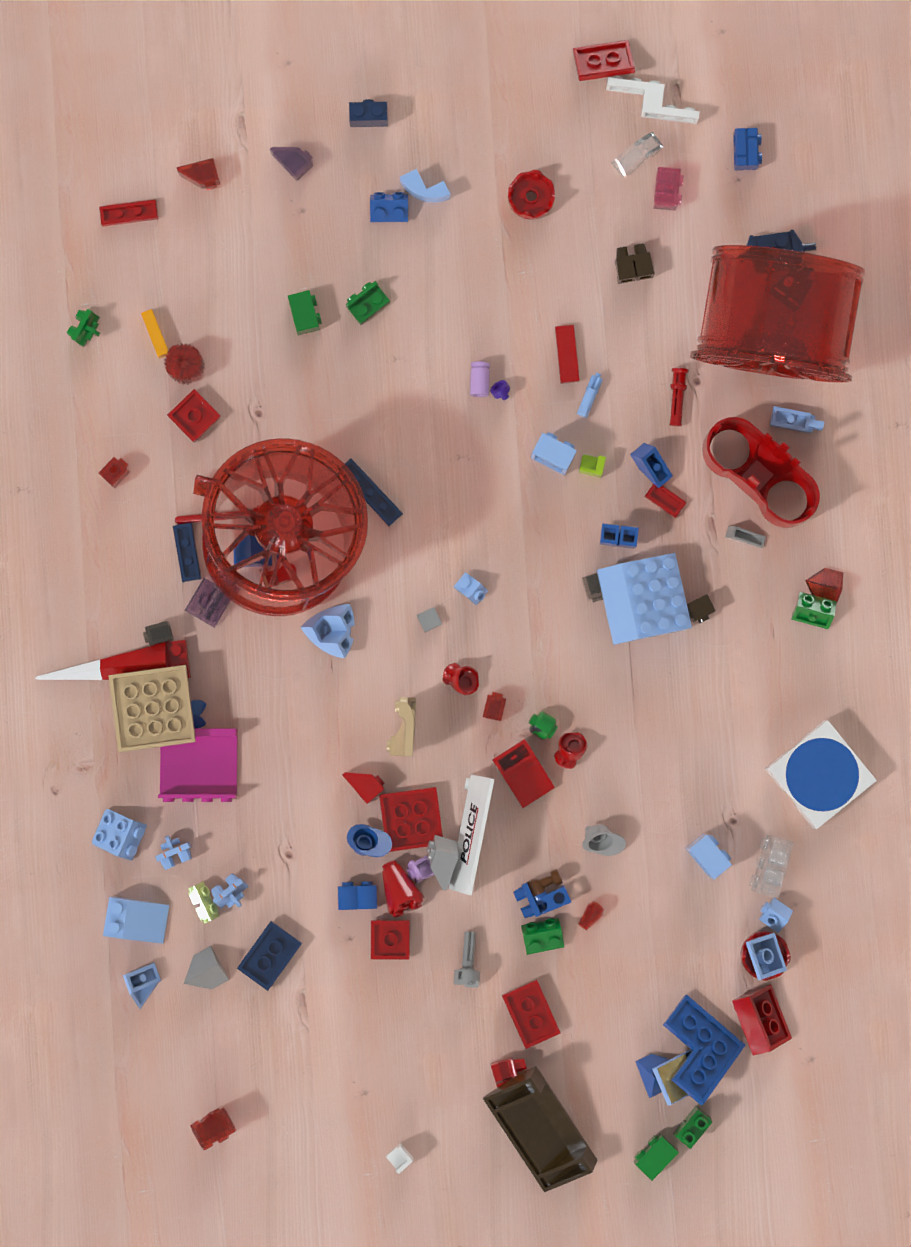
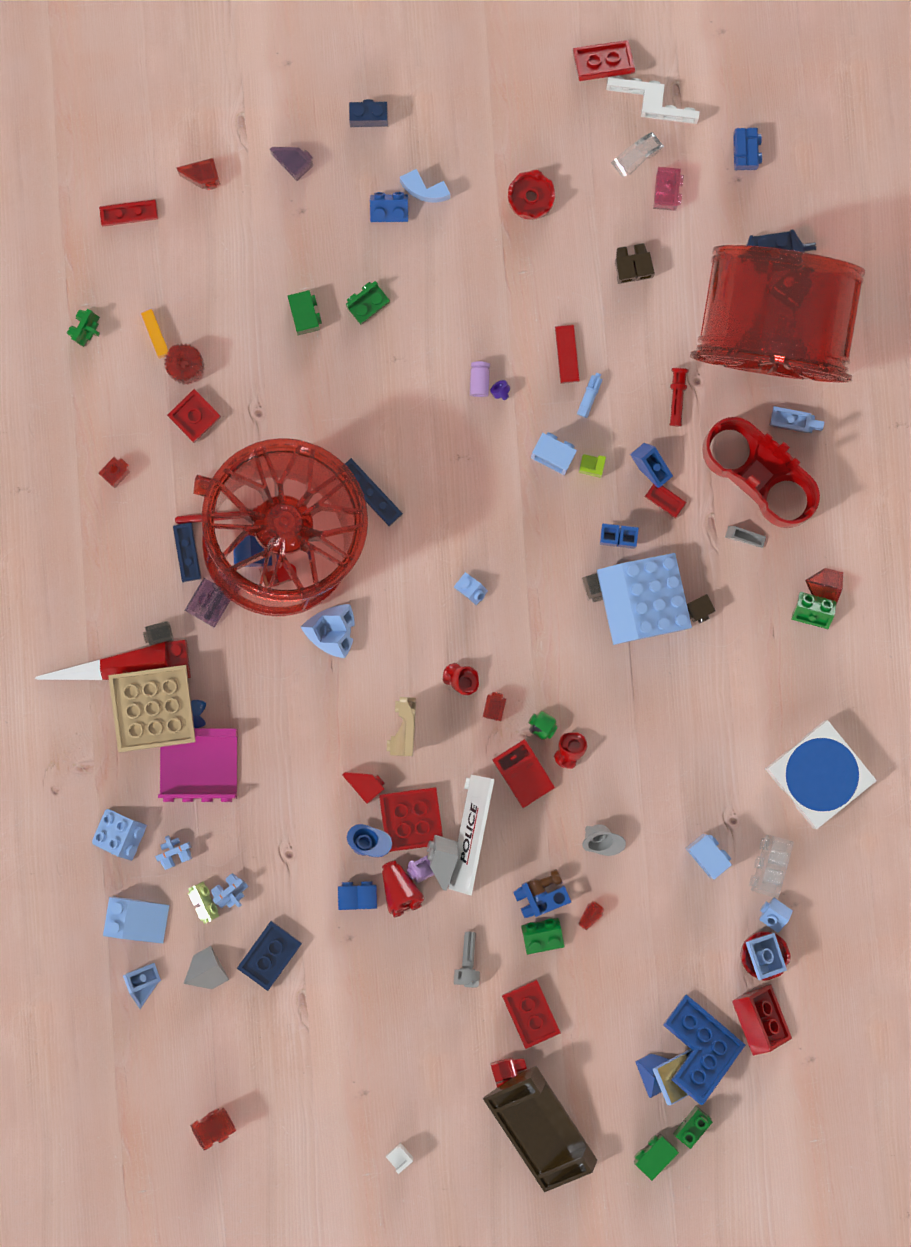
red plate [371,920,410,960] -> none
light grey tile [417,607,442,632] -> none

